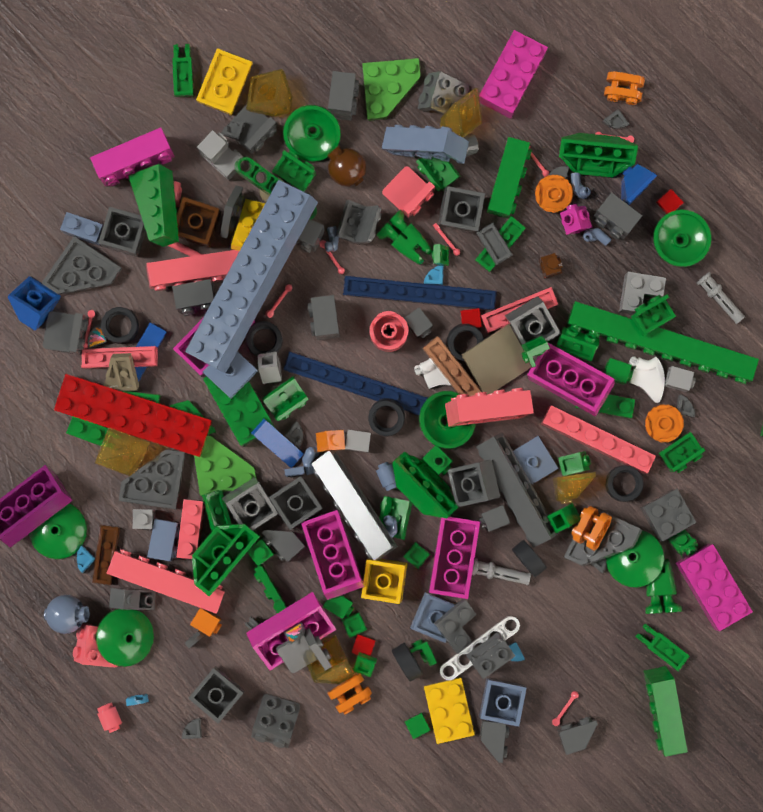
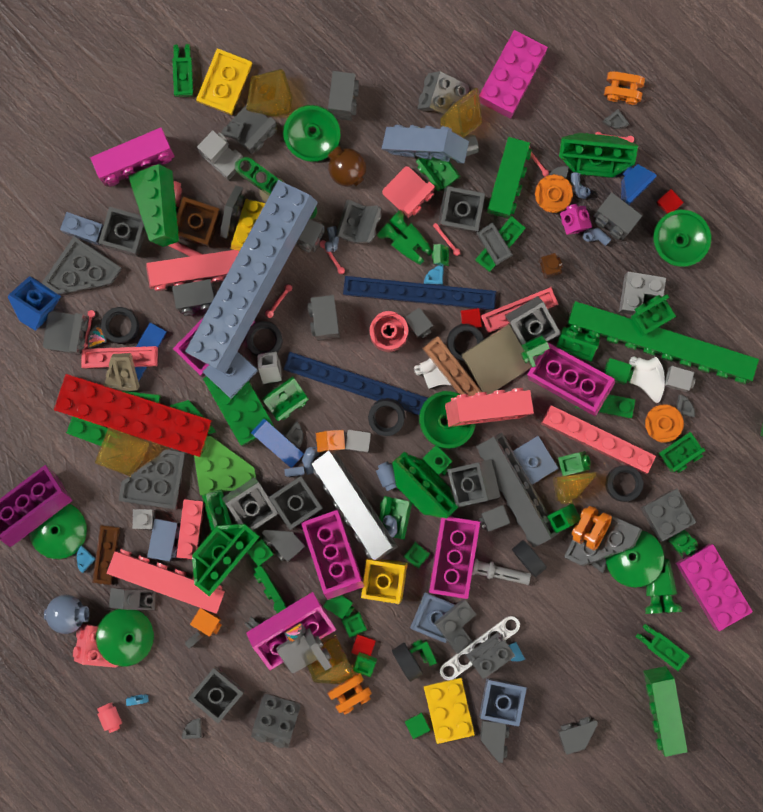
green bracket [272,150,316,192] -> none
bright green plate [362,58,420,121] -> none
coral hinge [552,691,579,726] -> none
light grey pin [696,272,745,324] -> none

